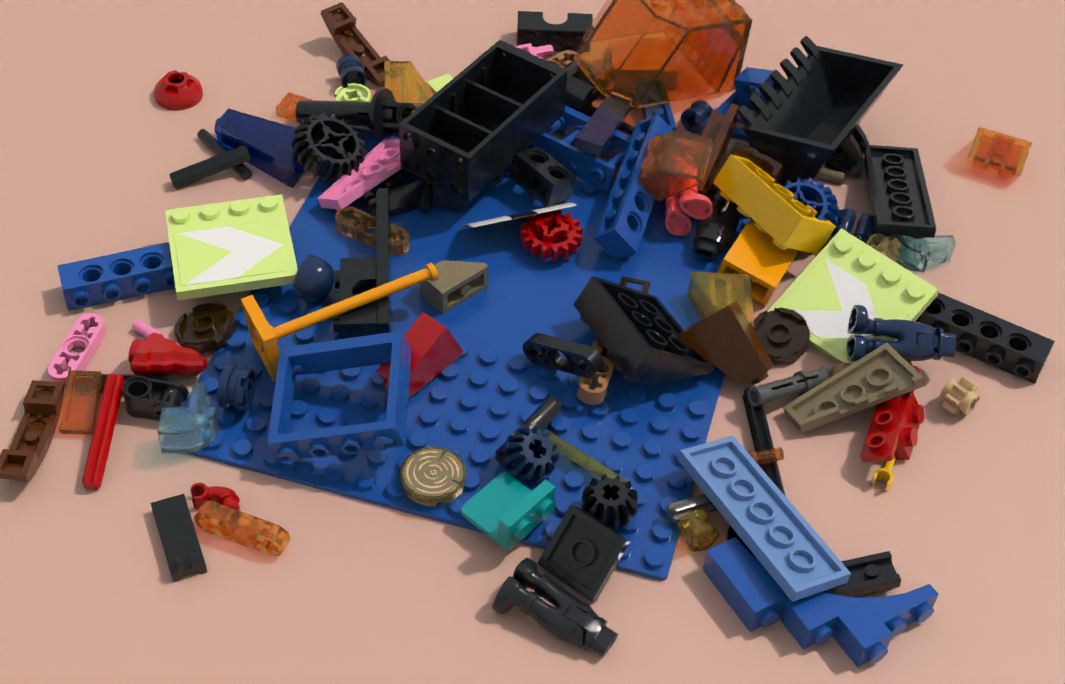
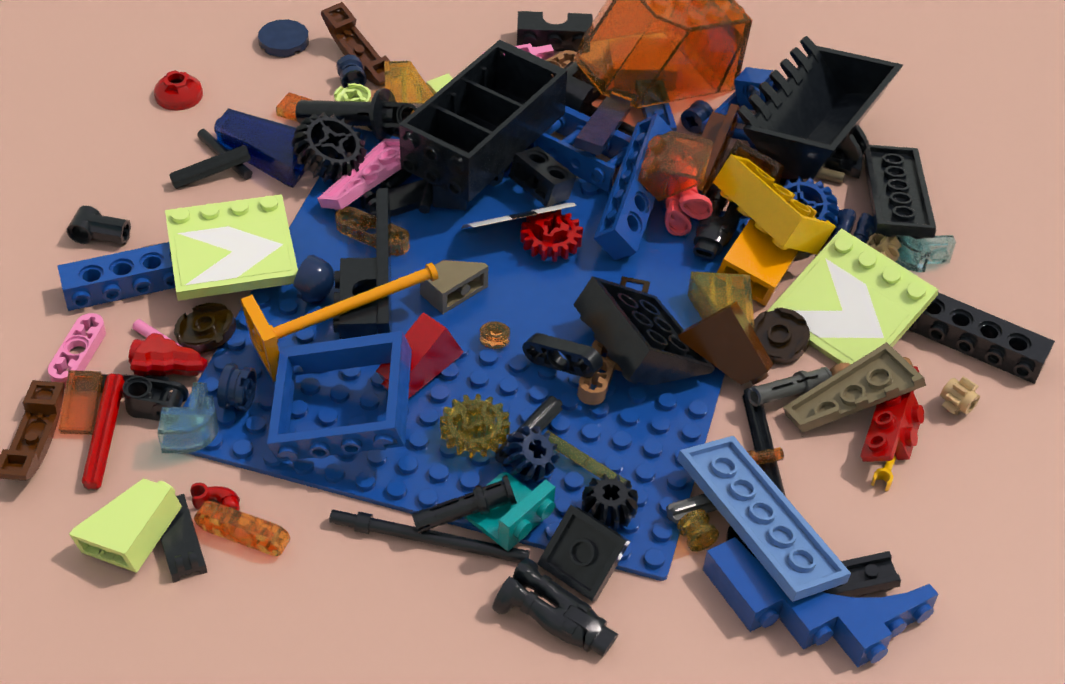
tile [400,447,466,506] -> none
dark blue piece [846,305,956,362] -> none
clear orange slope [967,127,1032,179] -> none
none -> black piece [67,206,131,244]
none -> yellowish green slope [69,478,182,573]
none -> dark blue tile [258,19,309,57]
none -> black bar [329,509,530,563]
none -> black pin [412,475,517,534]
none -> clear yellow gear [440,394,510,458]
none -> clear orange tile [479,321,510,349]

